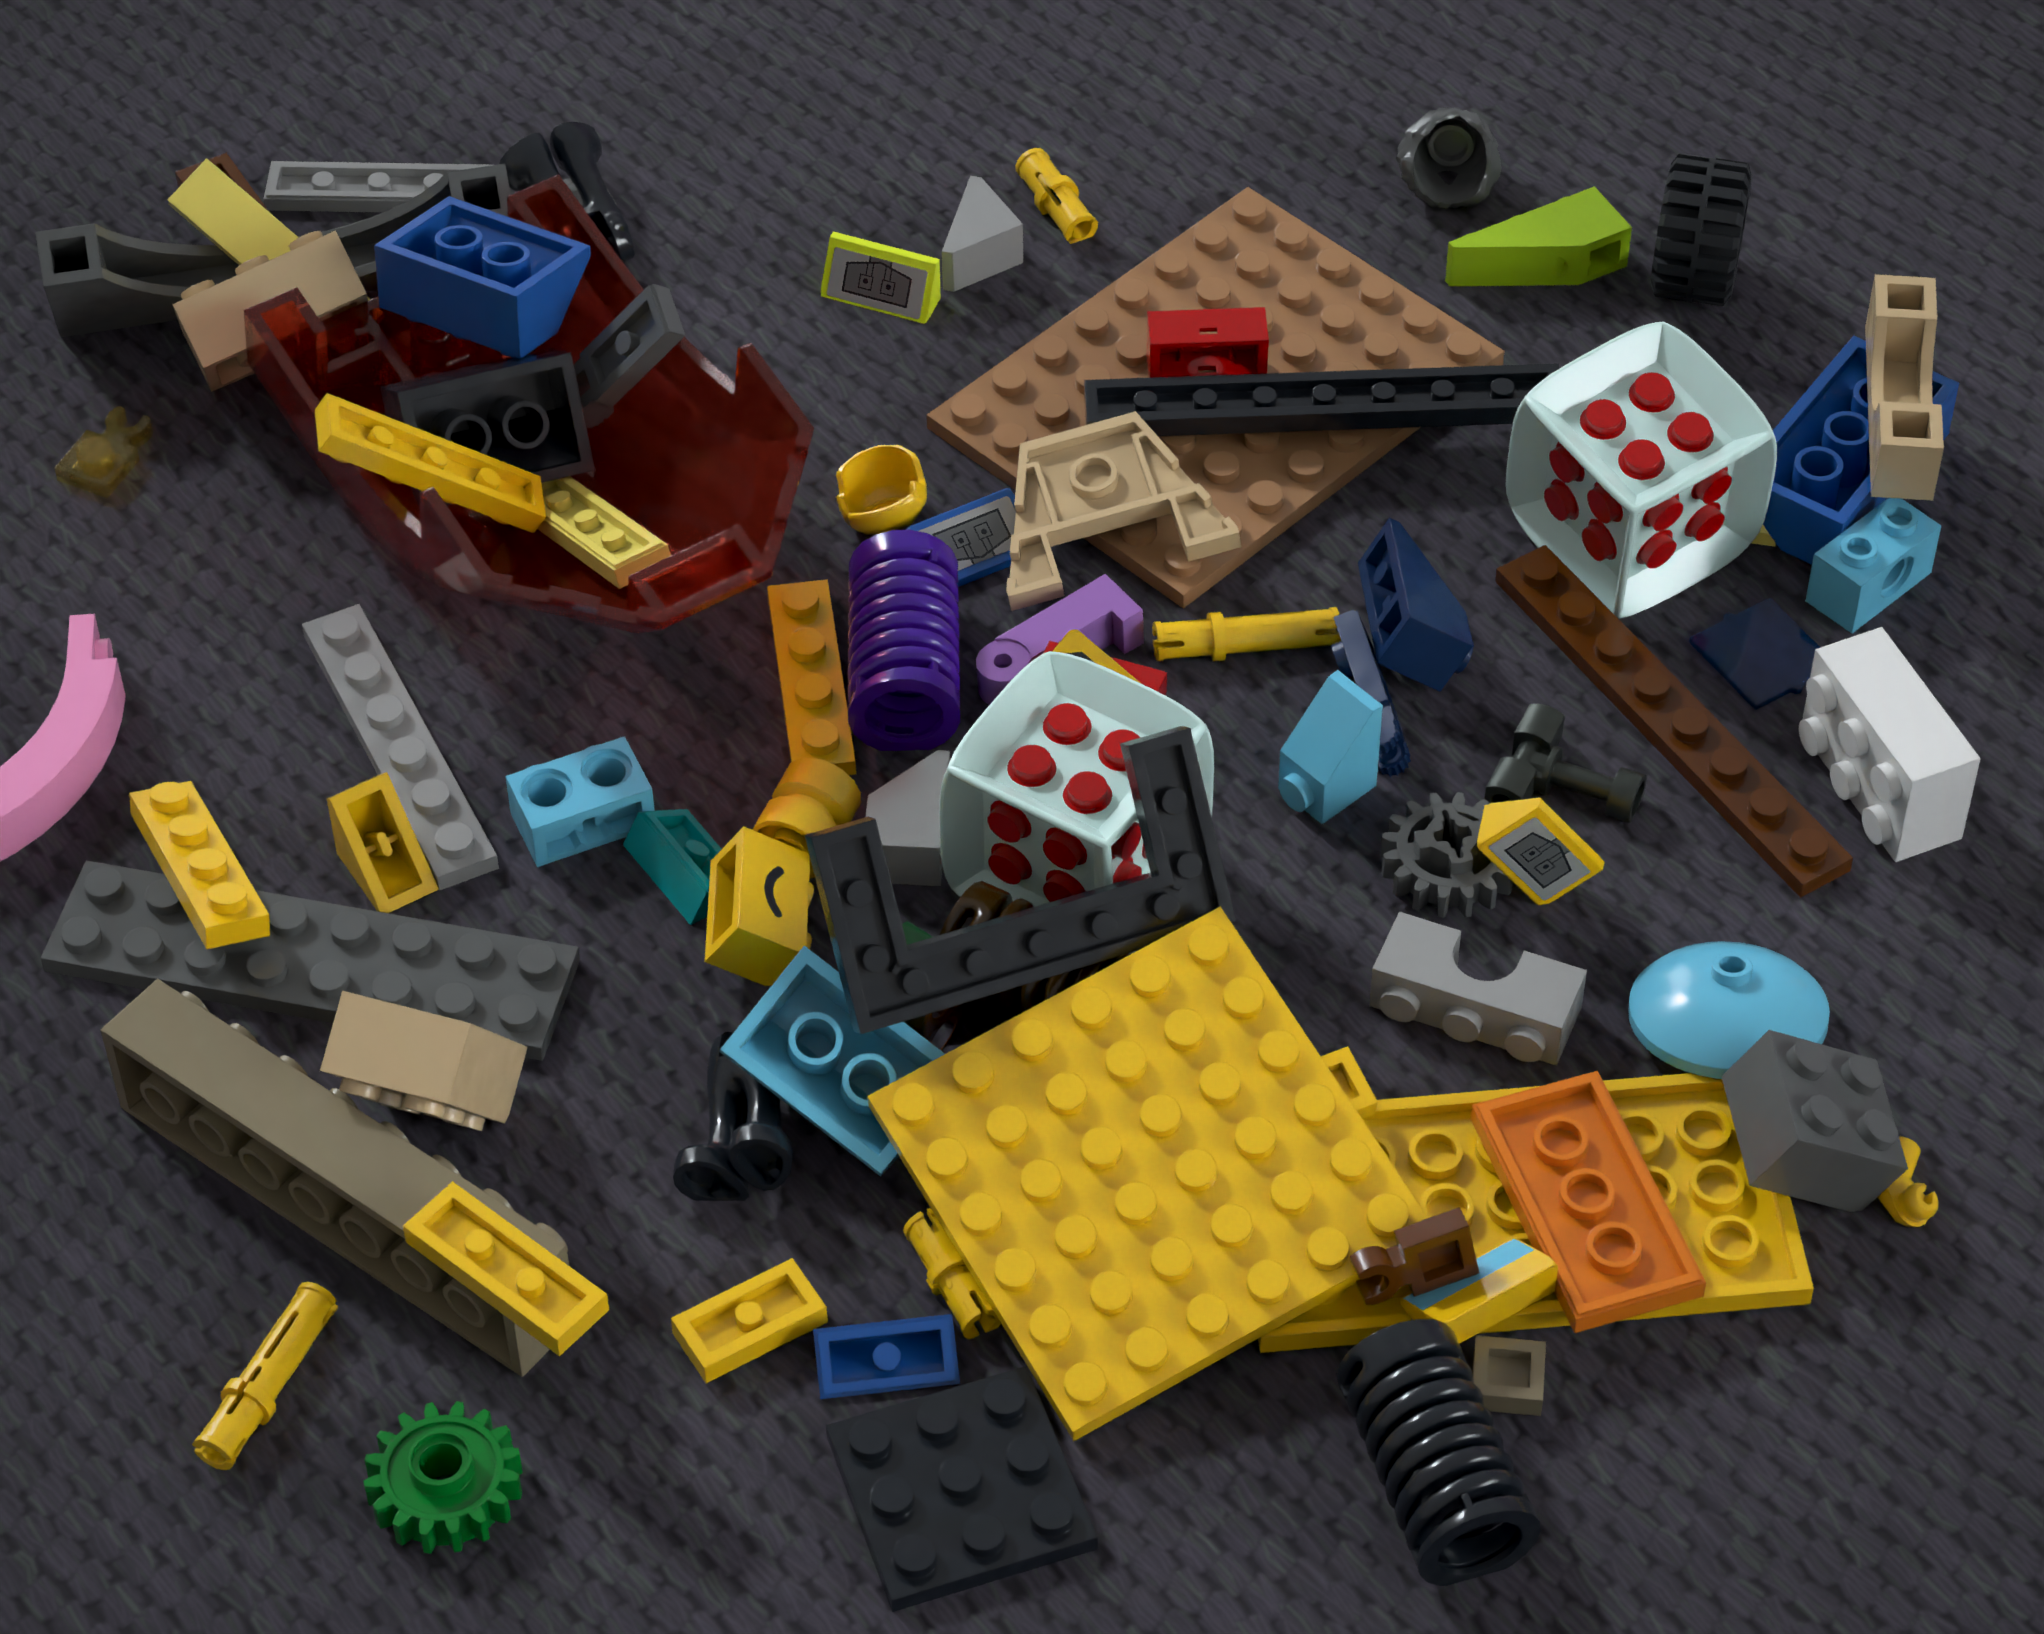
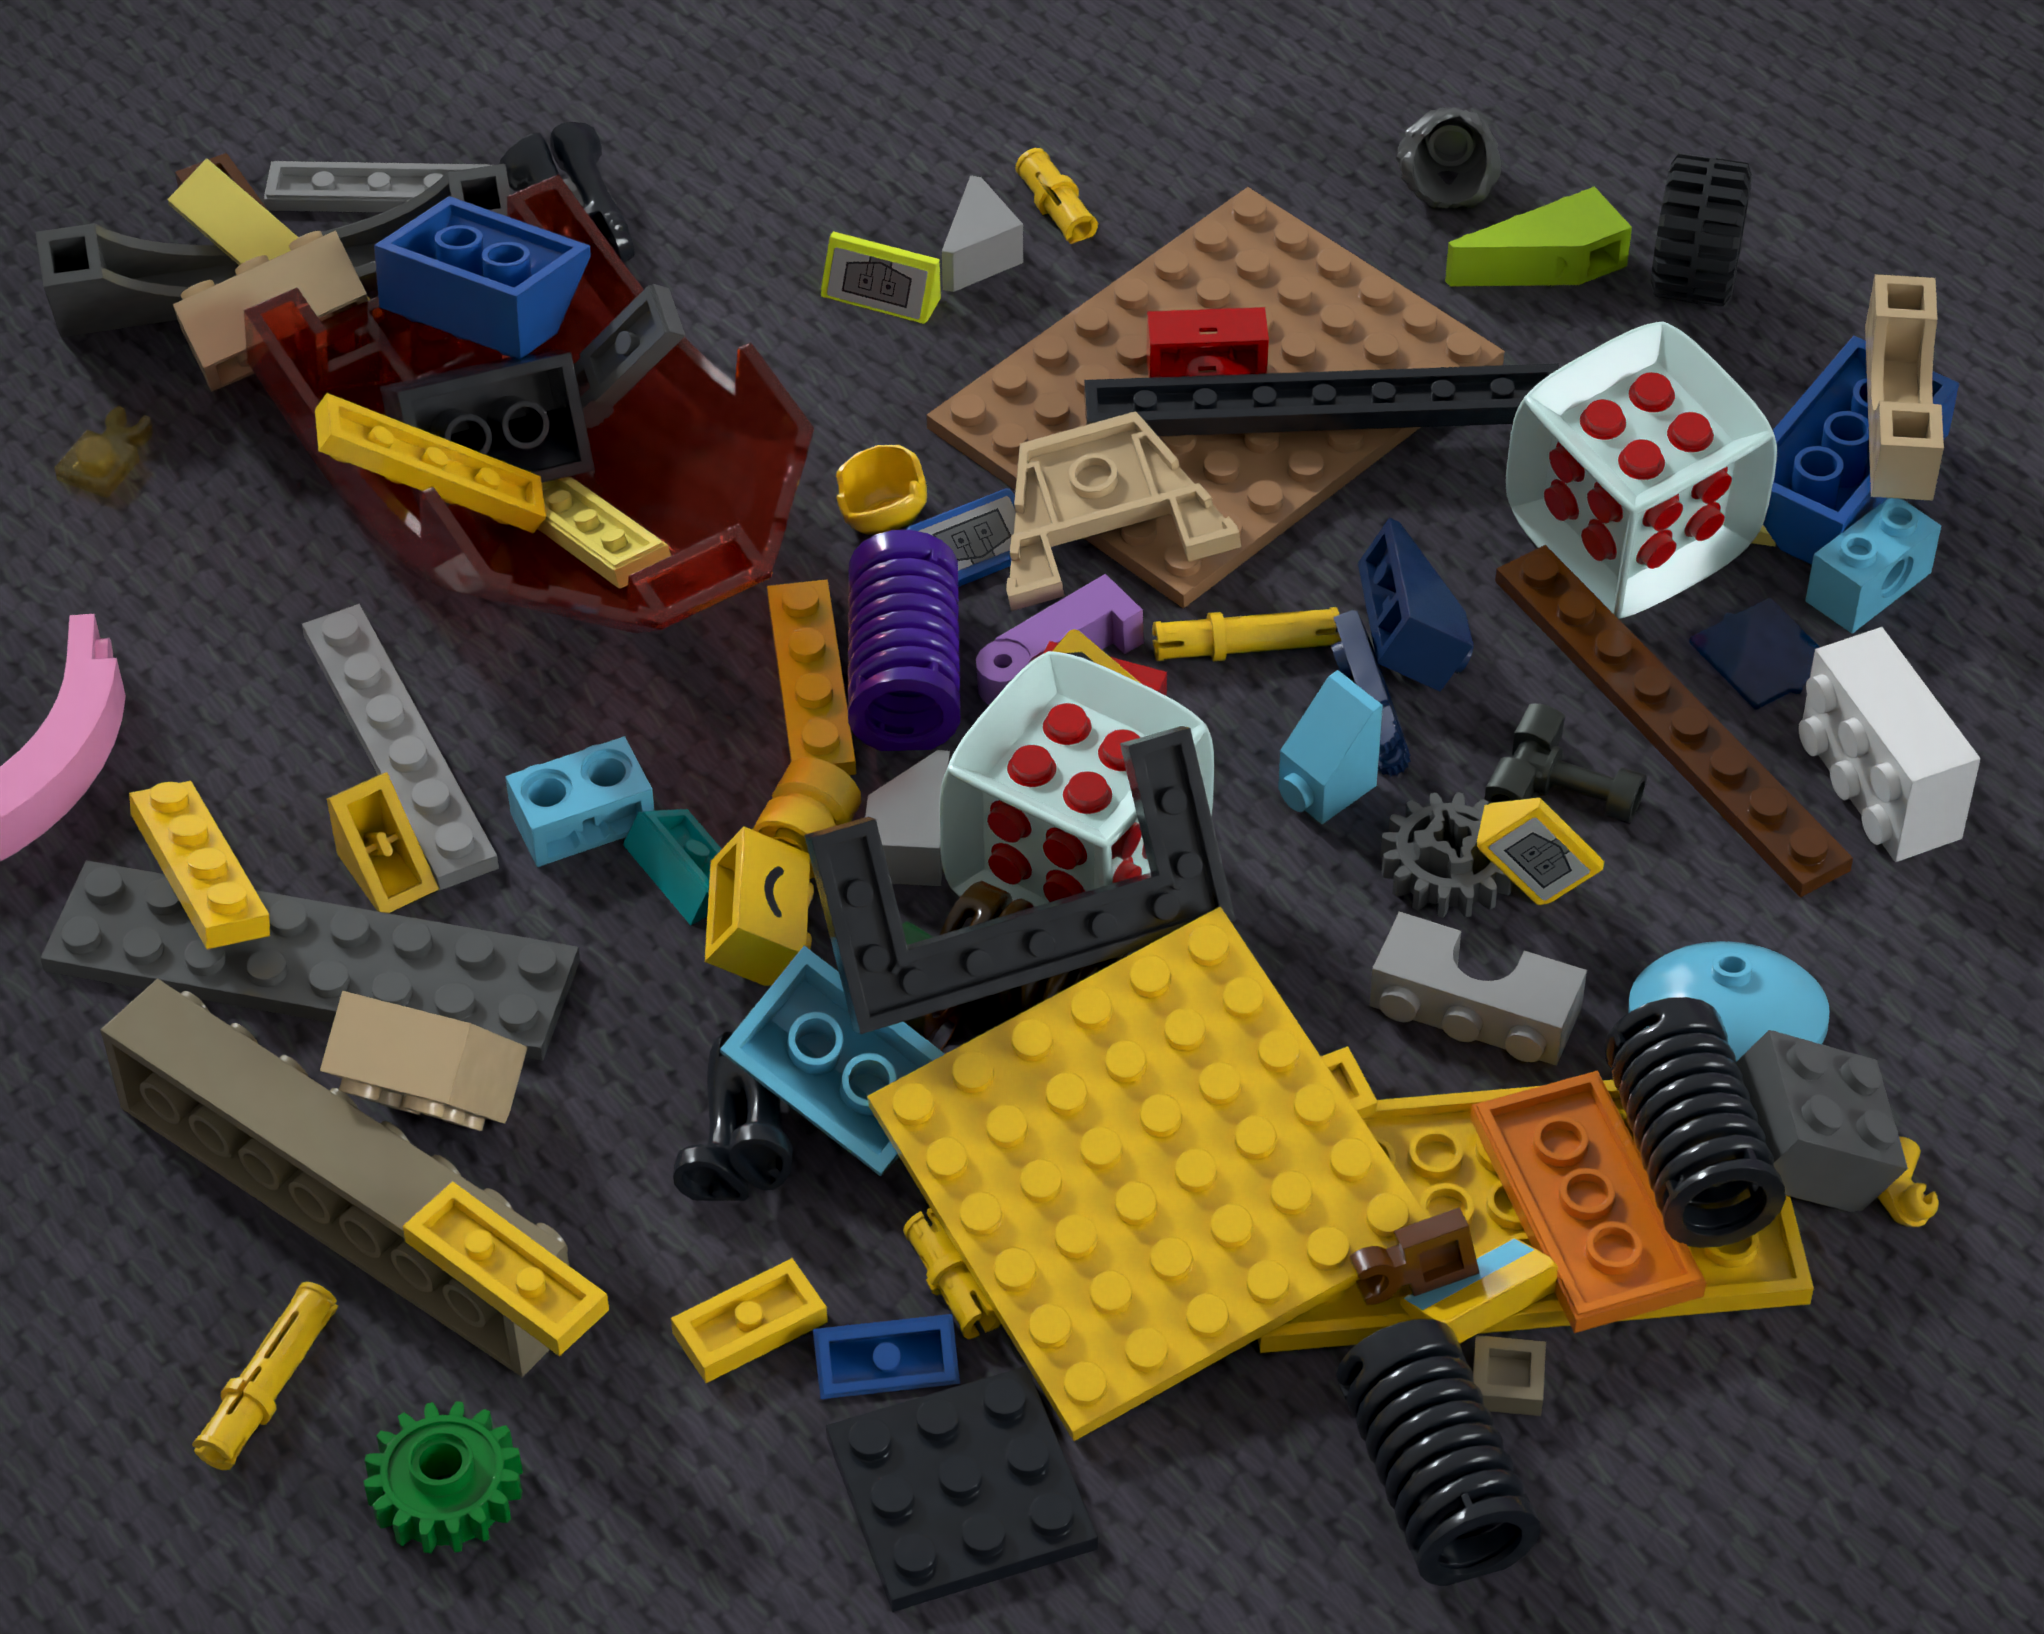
none -> black piece [1604,997,1786,1248]

